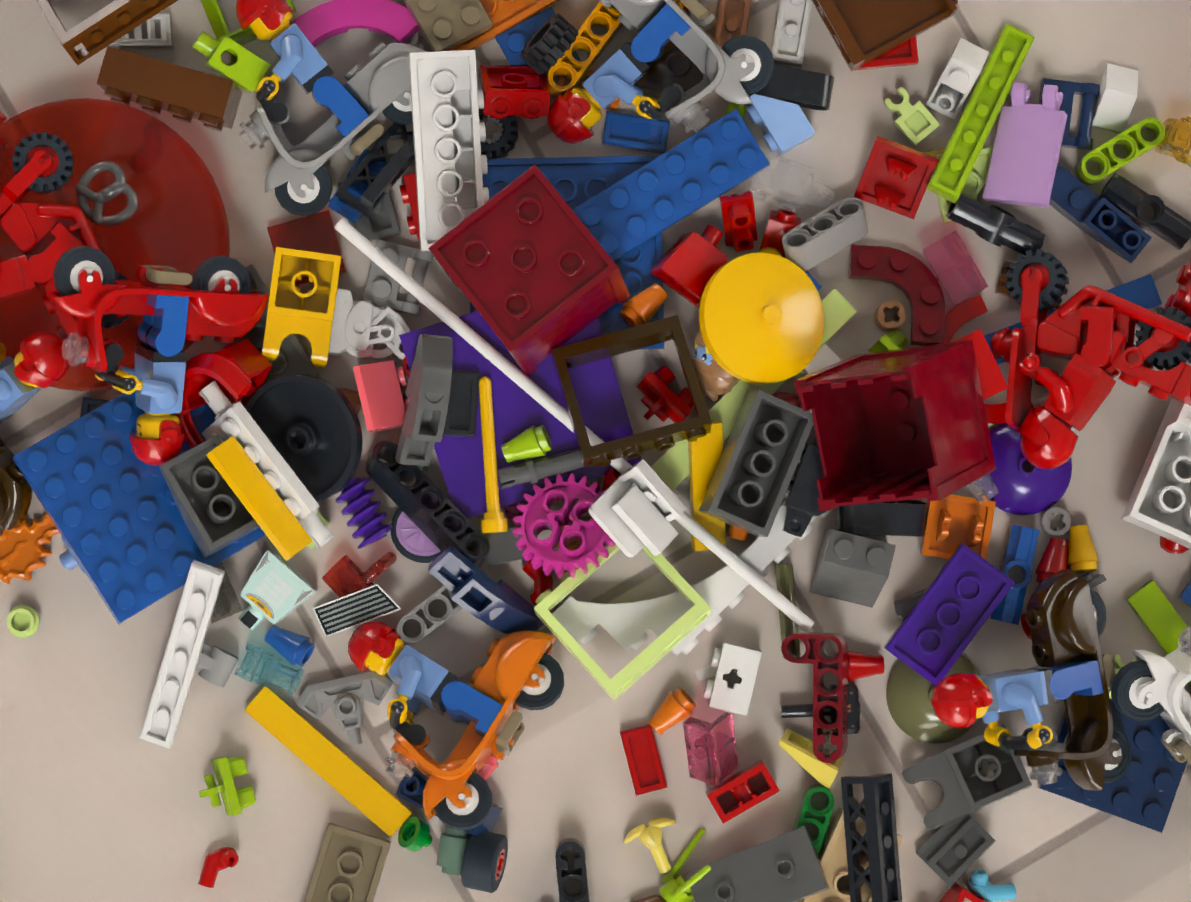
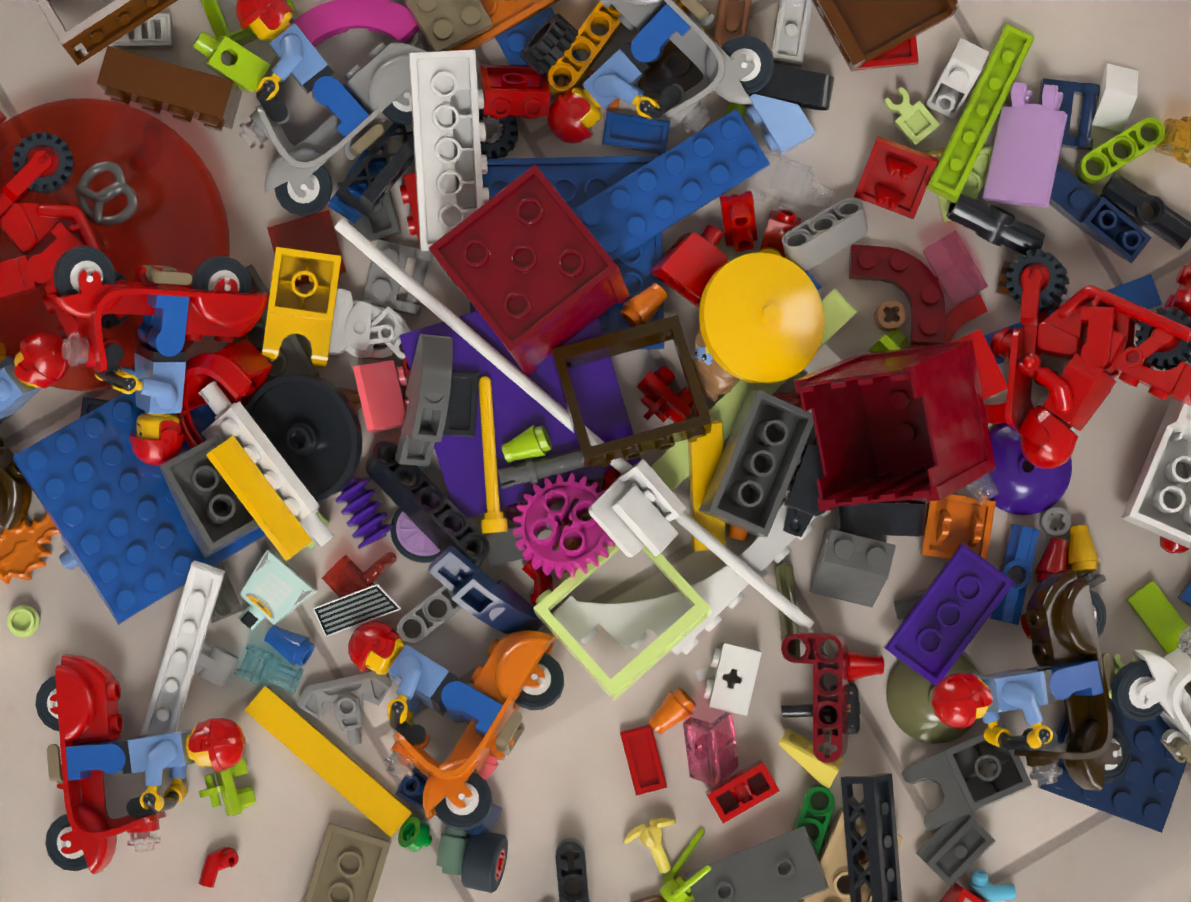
none -> piece [35,654,246,875]

